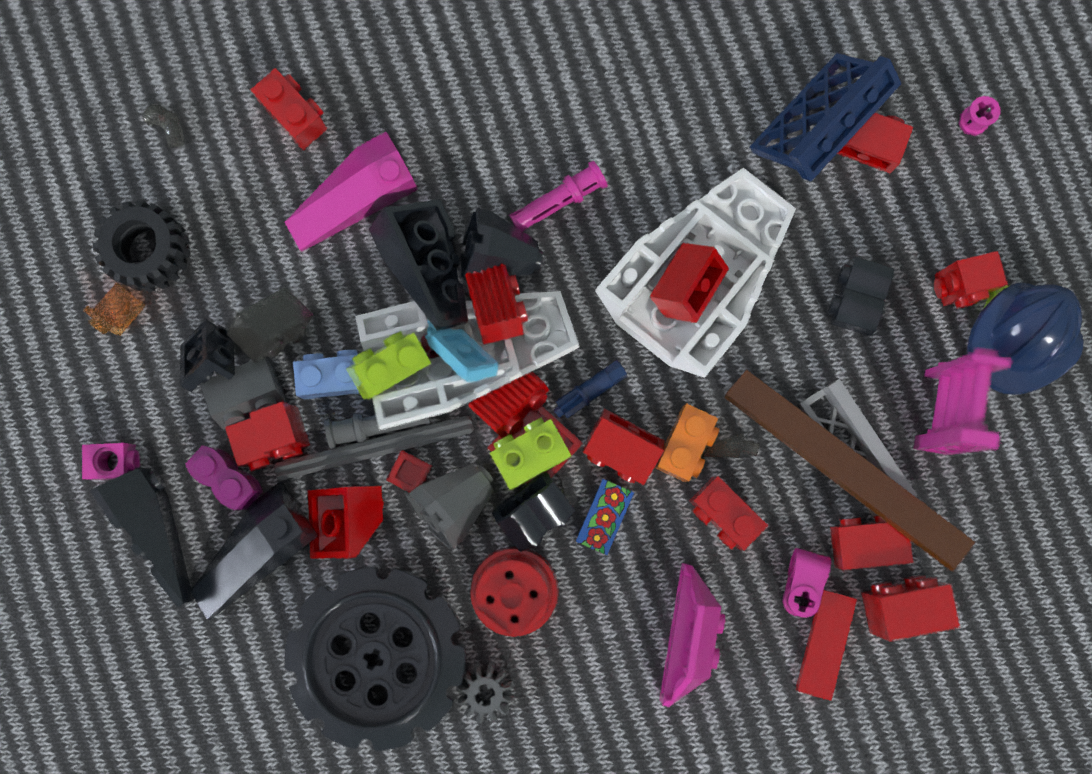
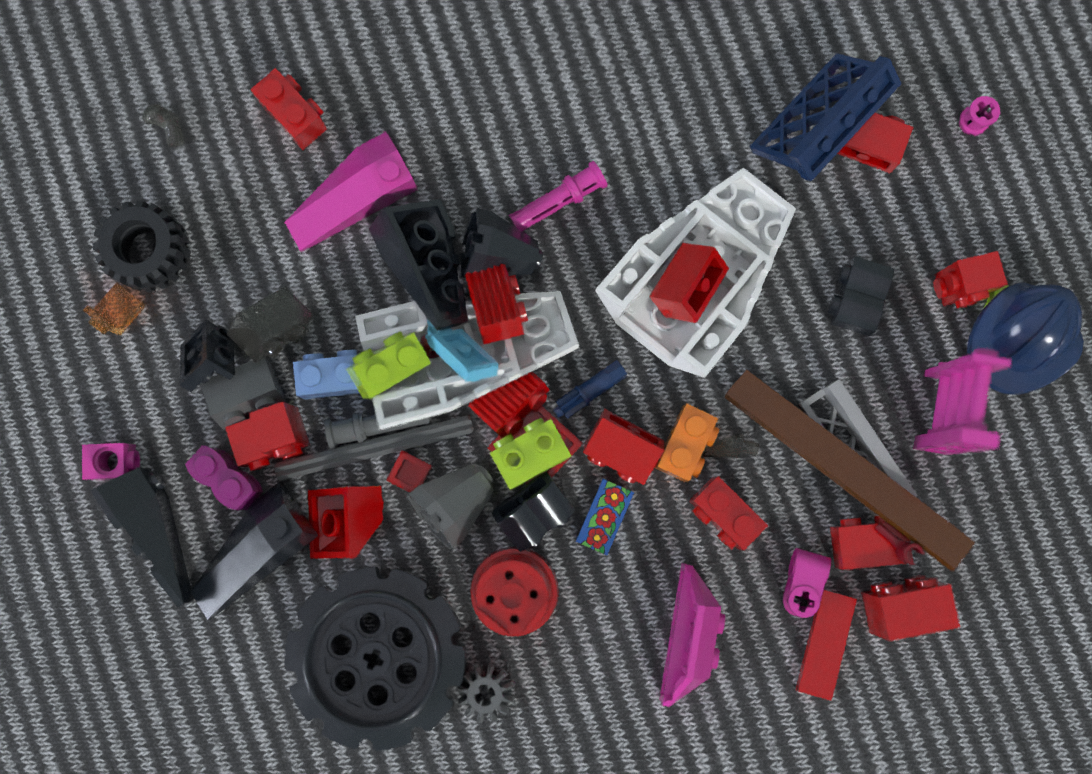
none -> dark red hand [875,522,924,565]

